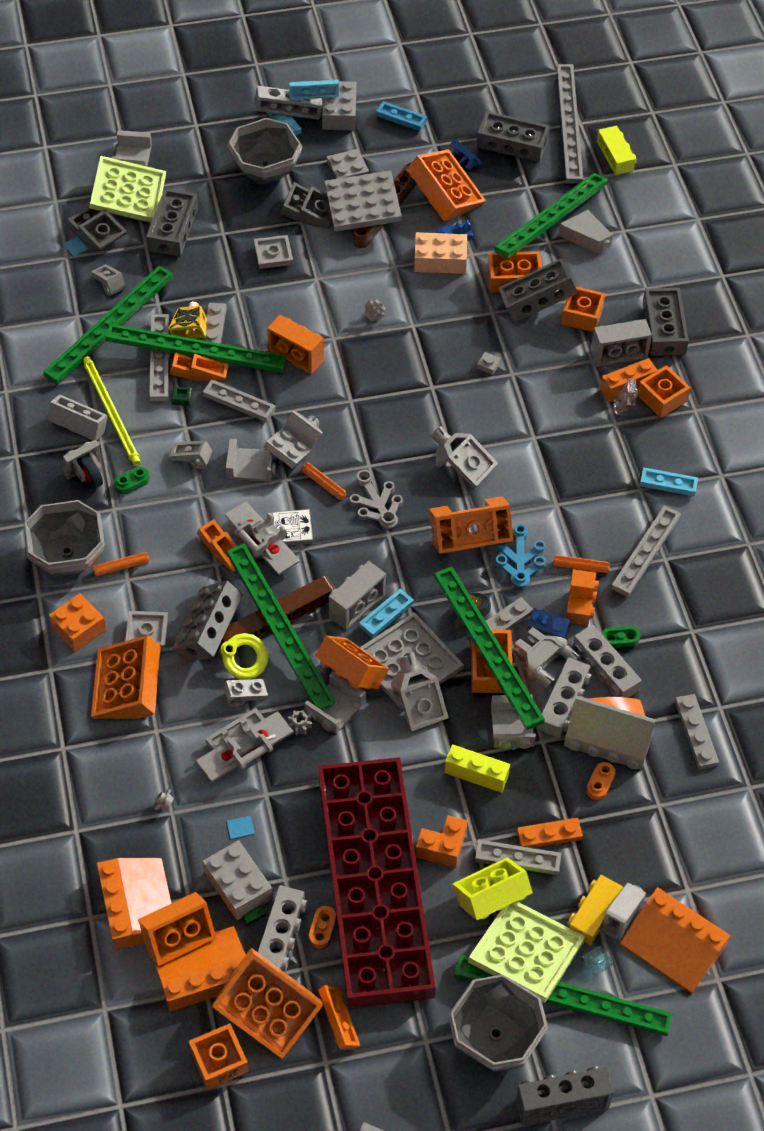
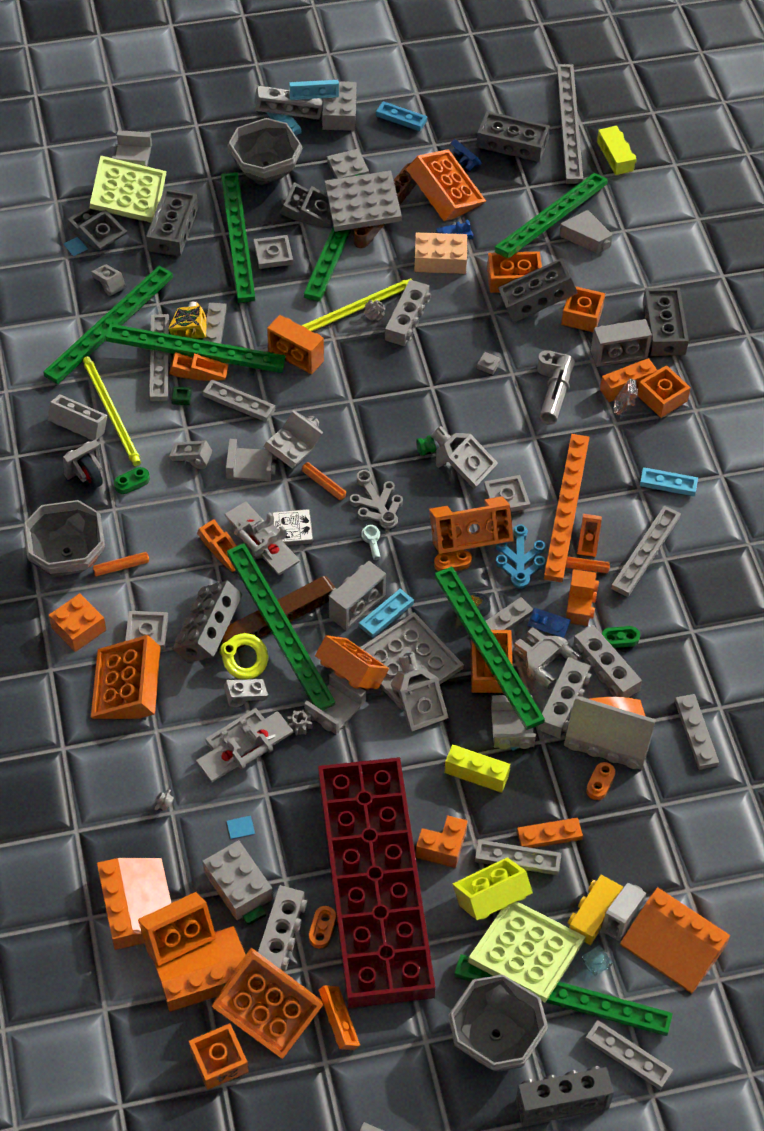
none -> green plate [221,172,255,303]
none -> neon yellow piece [302,278,412,331]
none -> green plate [304,175,359,302]
none -> light aqua plate [361,525,381,560]
none -> light grey brick [385,280,431,346]
none -> green wheel [416,435,436,456]
none -> orange plate [434,550,472,572]
none -> light grey plate [484,475,530,512]
none -> light grey piece [537,351,575,425]
none -> orange plate [544,434,589,583]
none -> orange slope [577,514,602,557]
none -> light grey plate [585,1020,673,1090]

